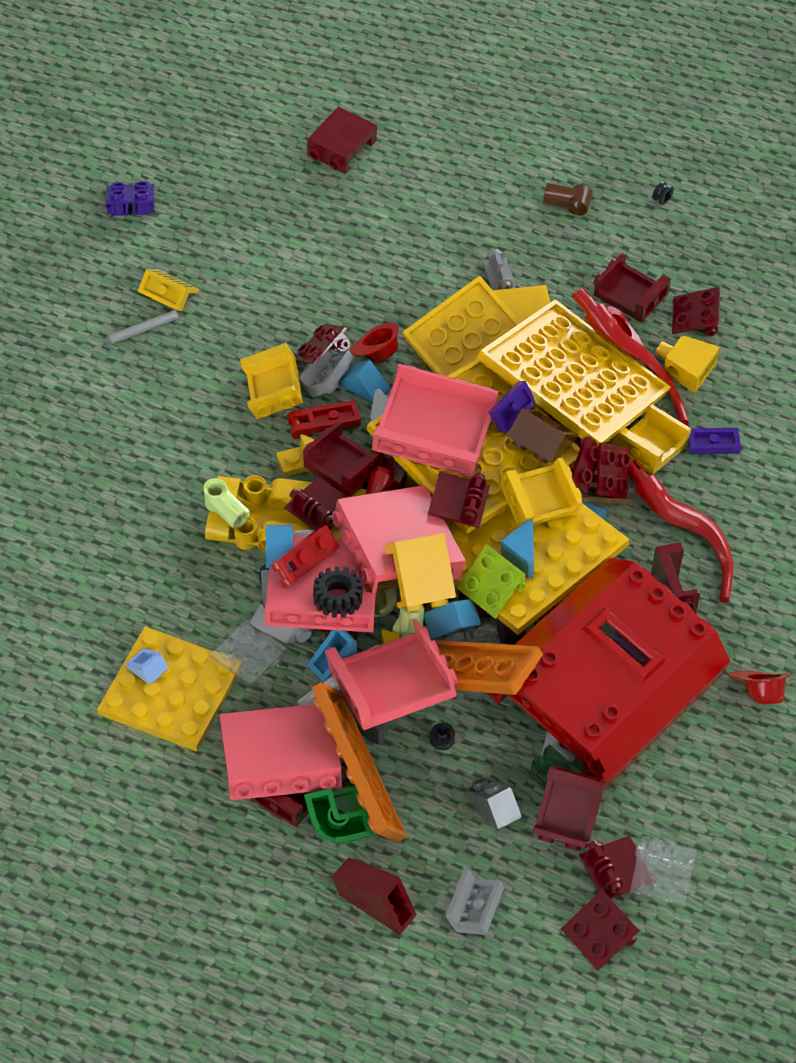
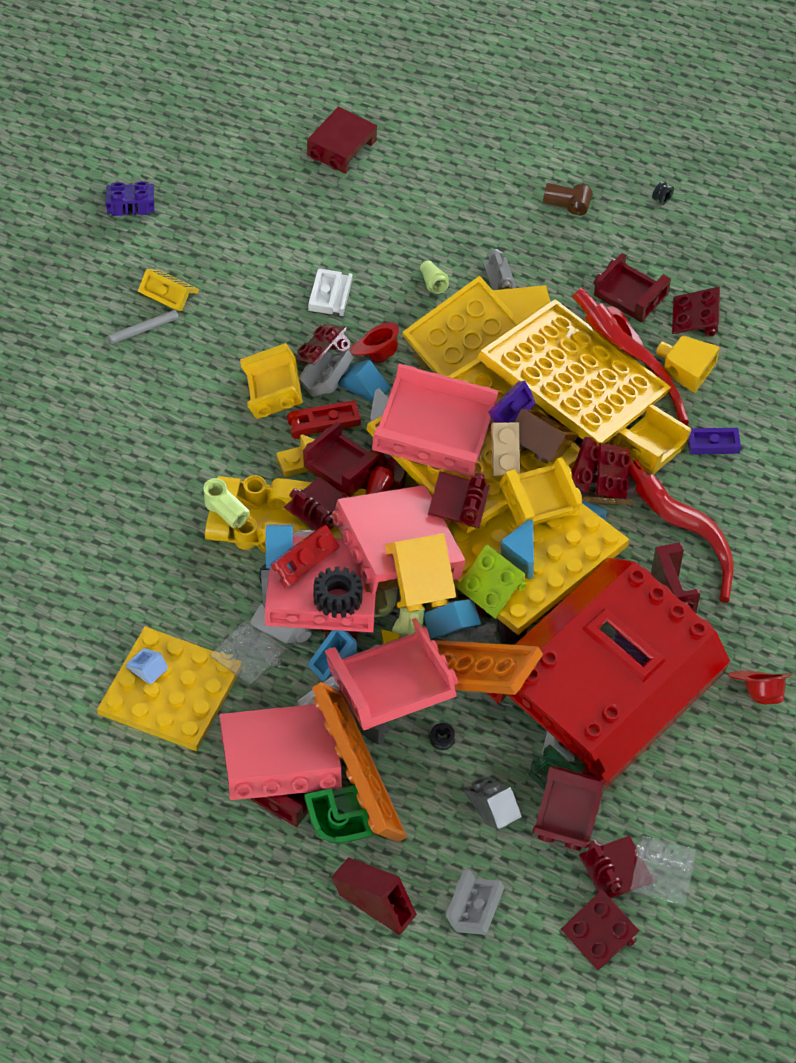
none -> white plate [308,269,353,316]
none -> yellowish green cone [420,261,449,294]
none -> tan plate [491,422,520,476]

